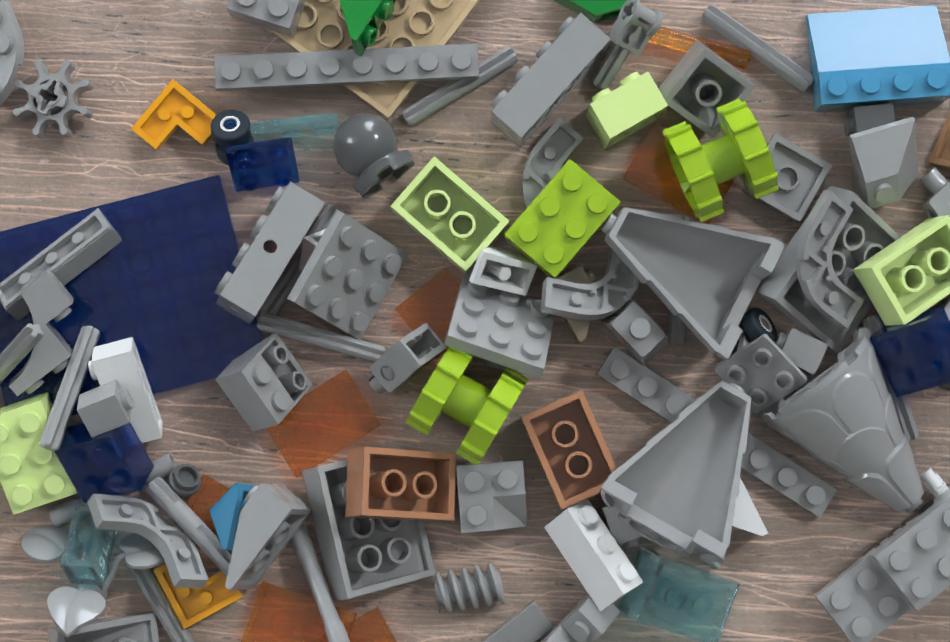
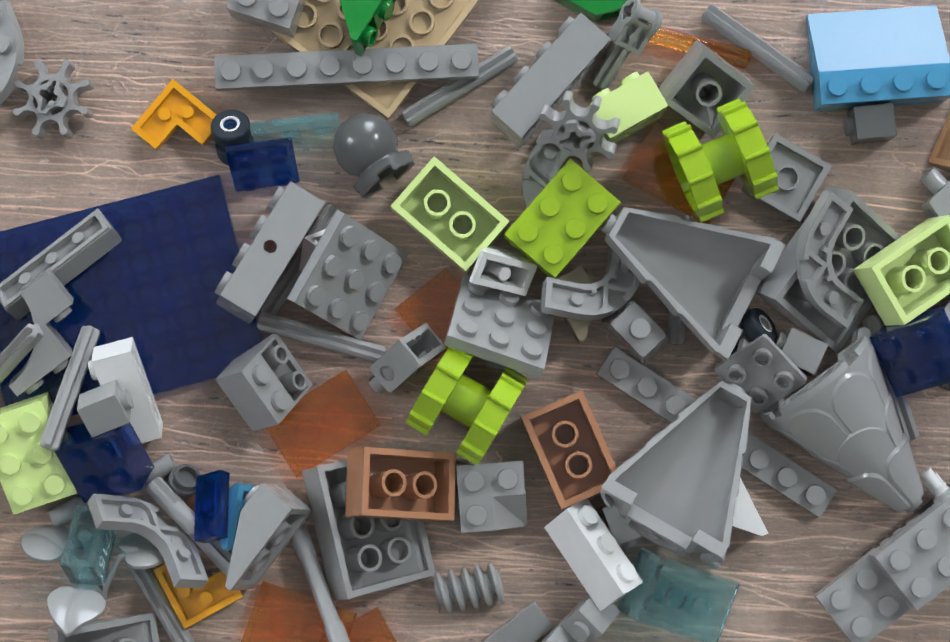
light grey slope [849,117,919,209] -> none
none -> clear blue plate [194,470,230,543]
none -> light grey gear [536,91,620,172]

